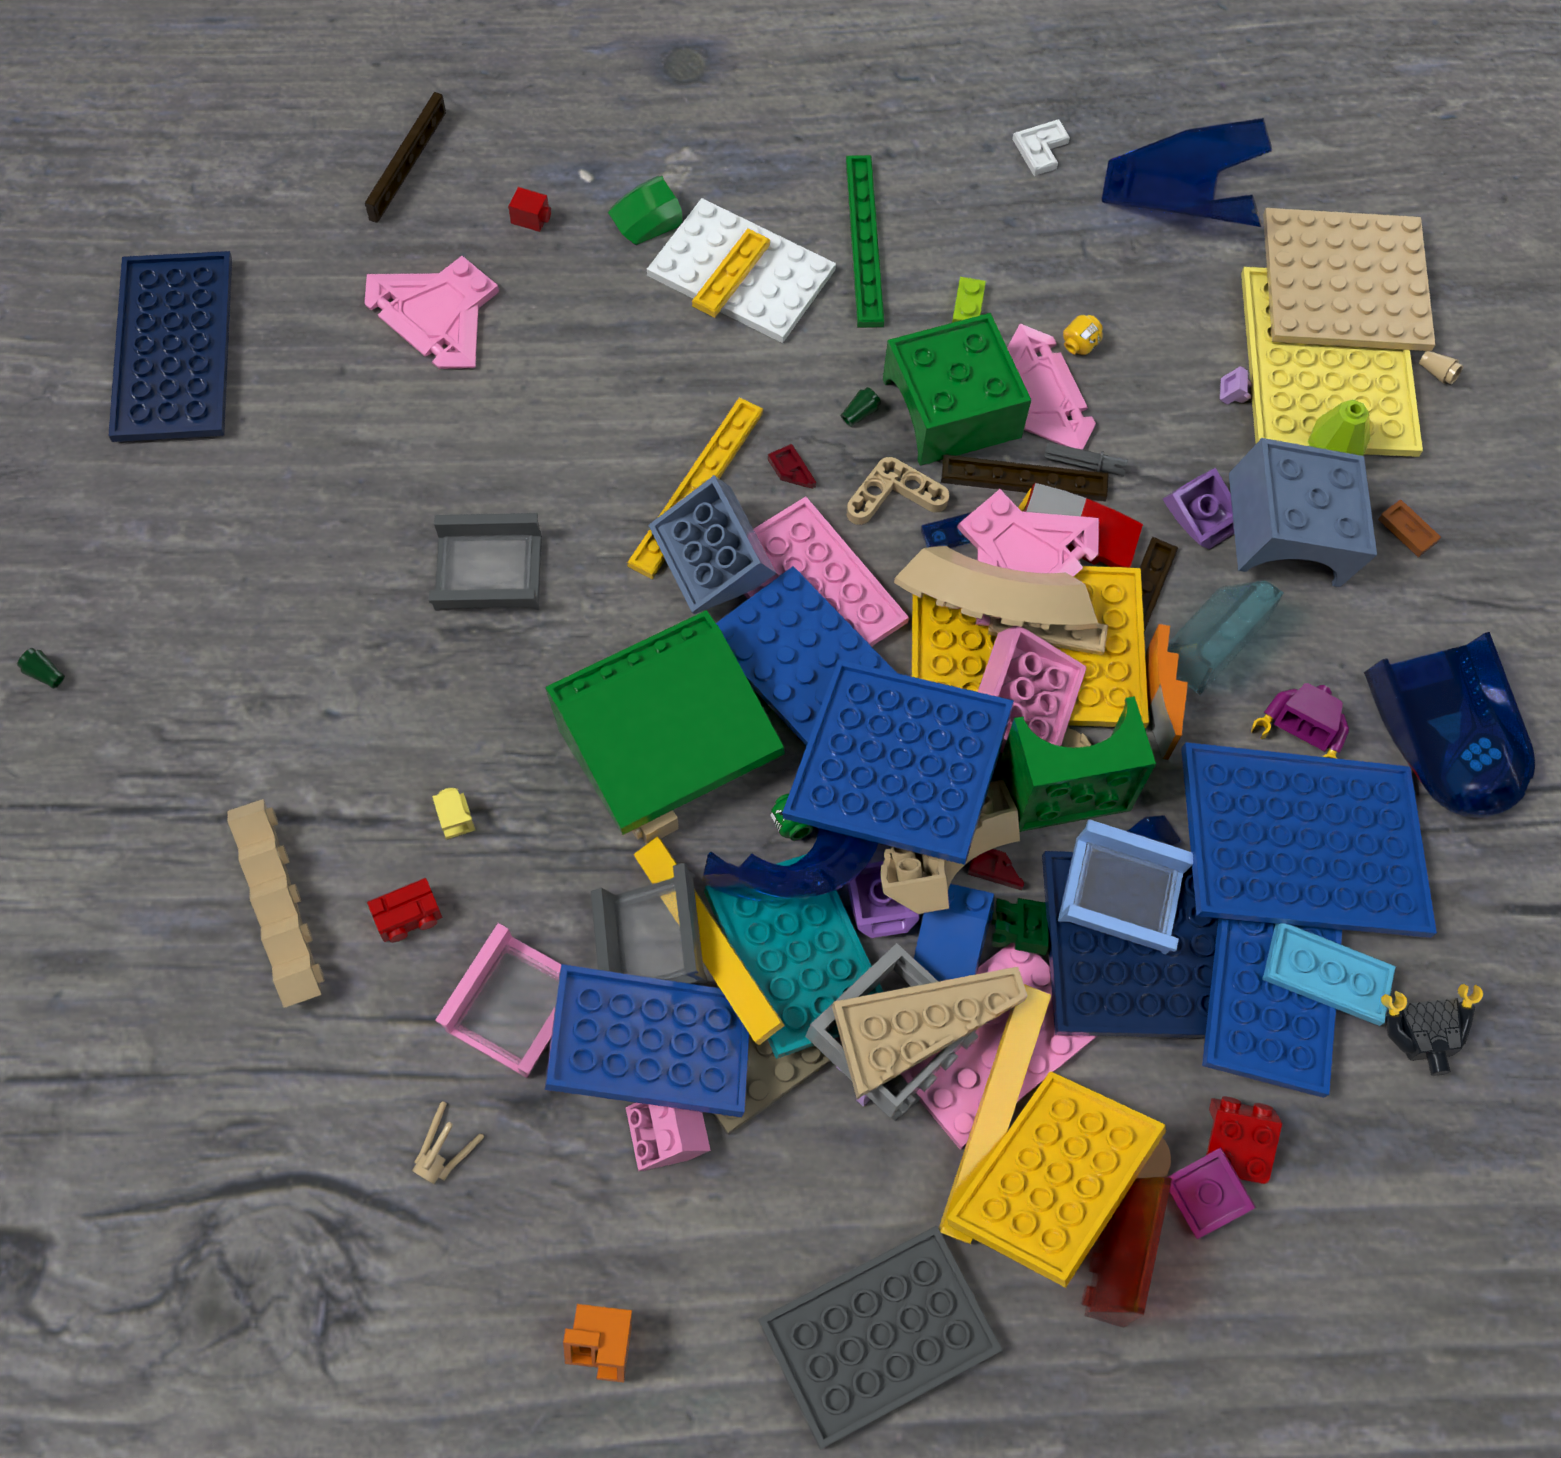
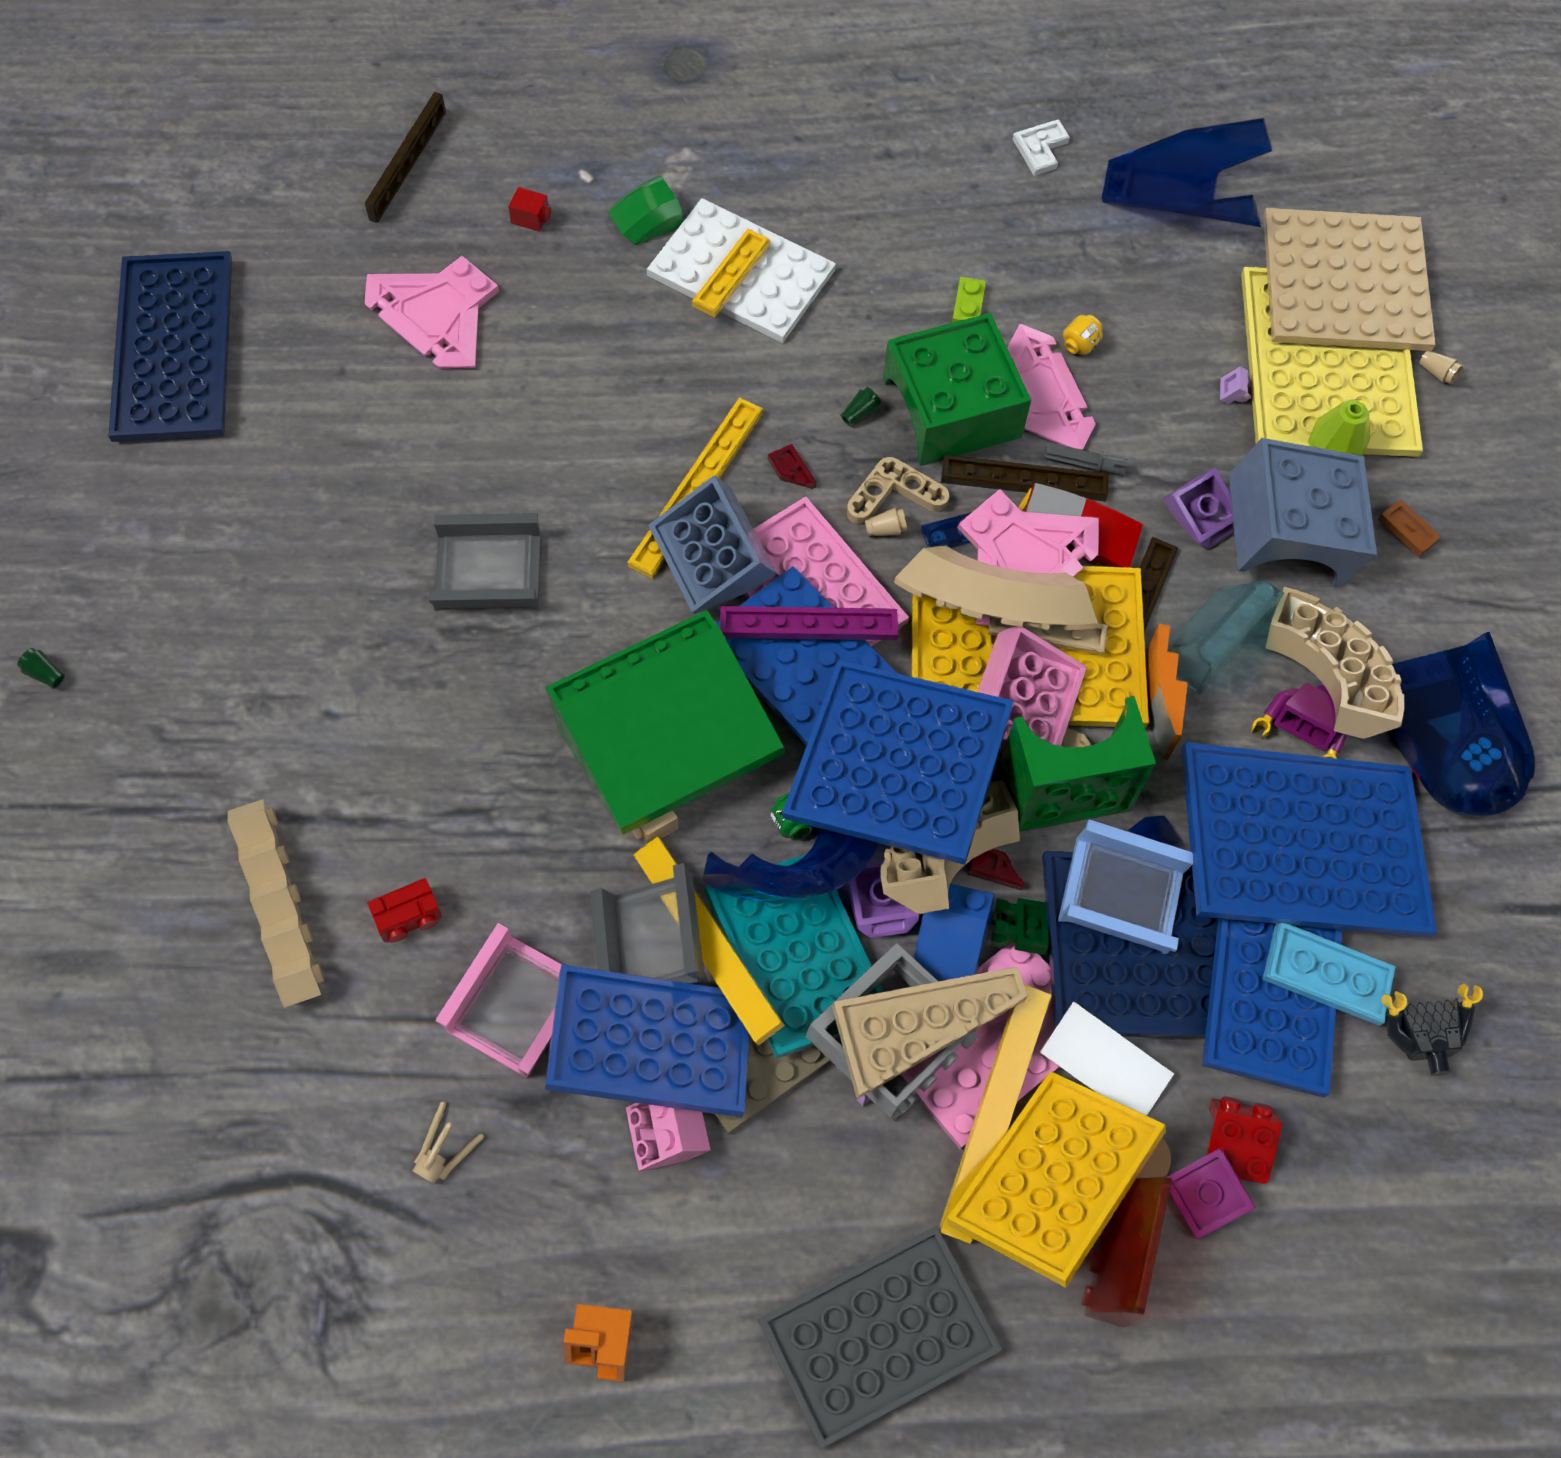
light yellow window [432,788,475,840] -> none
green tile [846,155,884,328] -> none
none -> magenta plate [720,606,898,640]
none -> tan cone [865,508,907,537]
none -> white sticker [1040,1002,1174,1116]
none -> tan brick [1265,587,1404,739]

